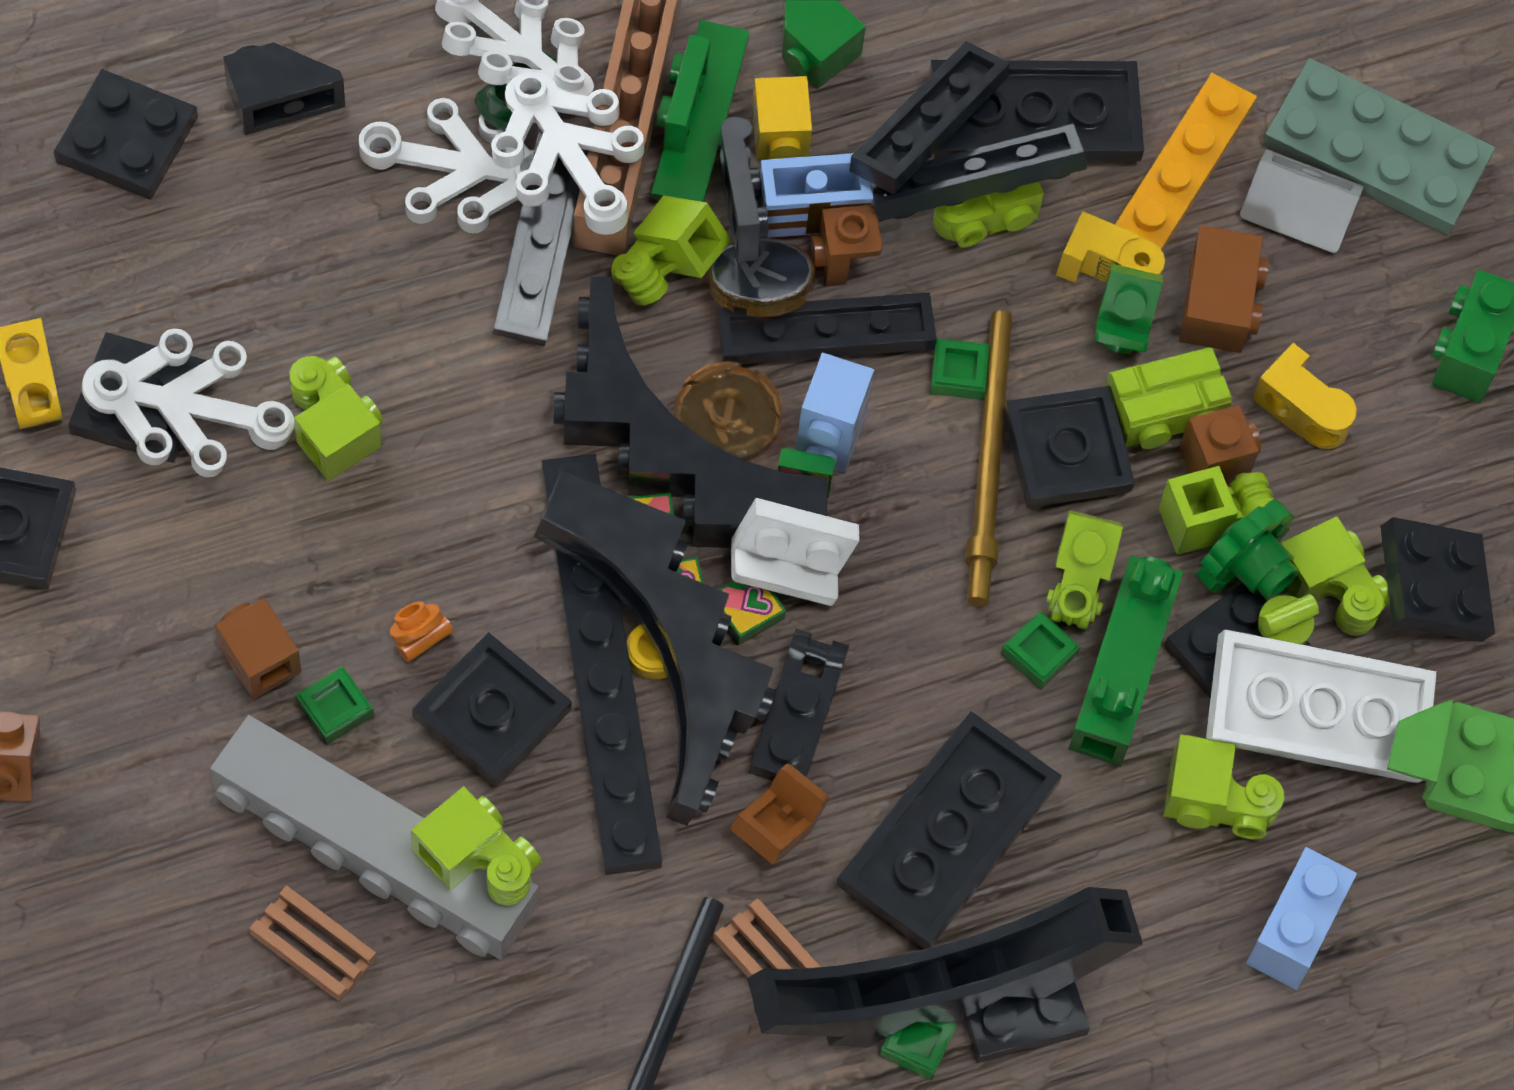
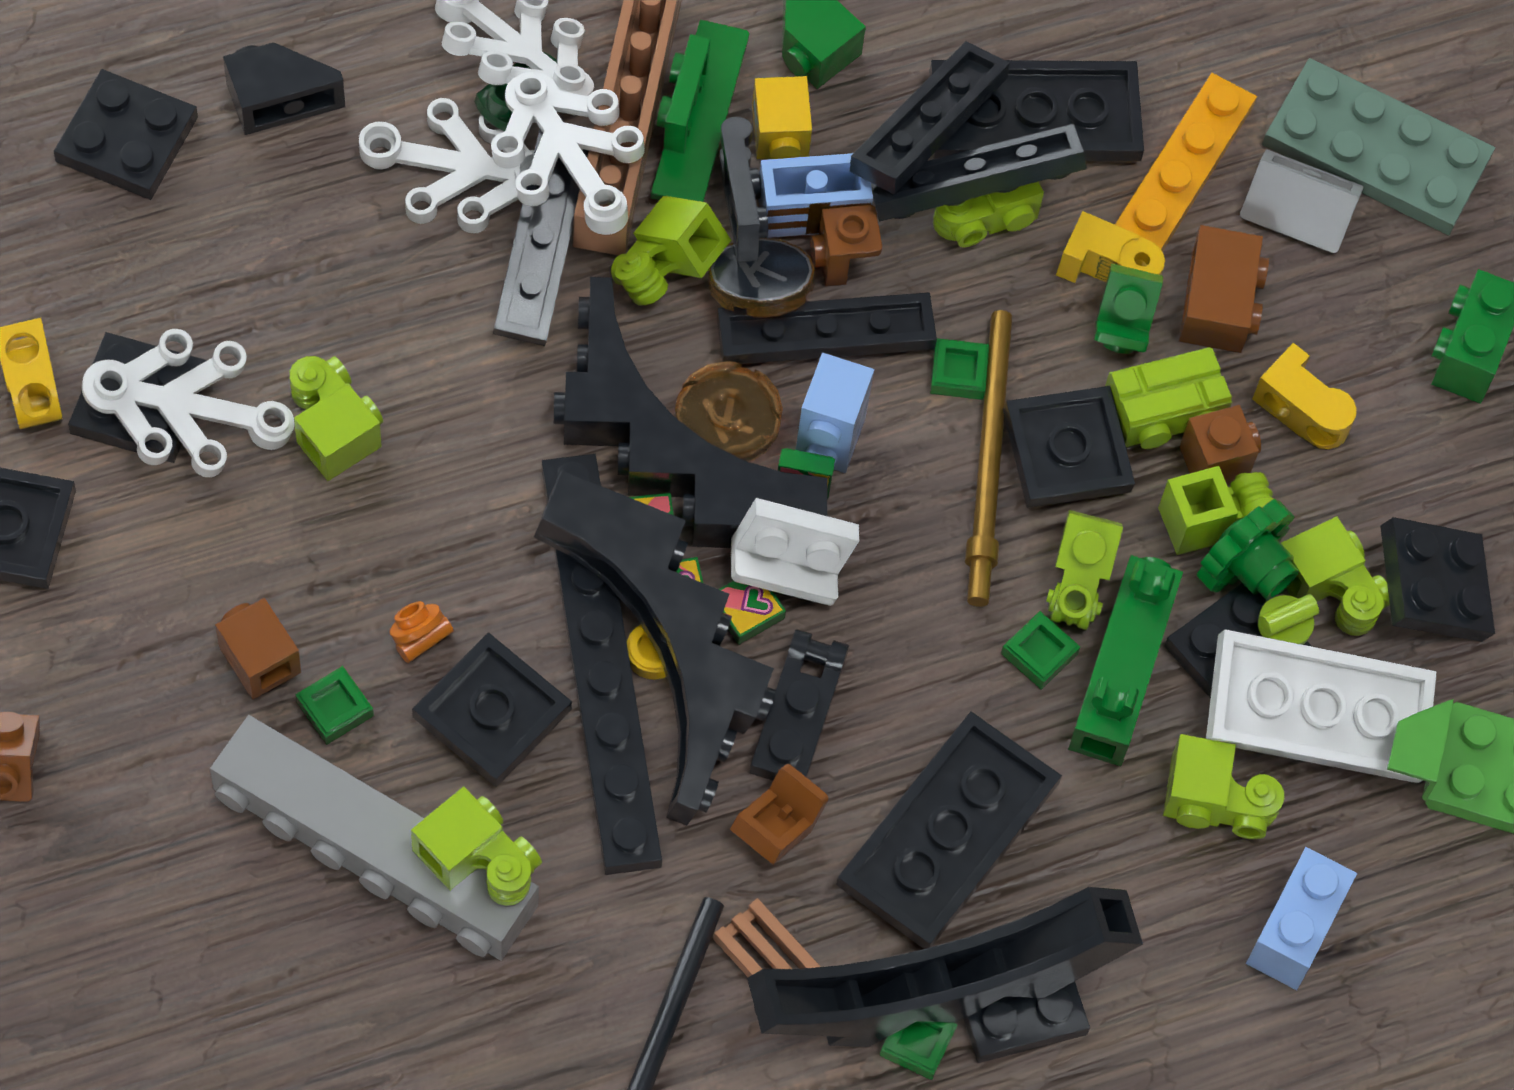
nougat tile [249,885,377,1002] -> none

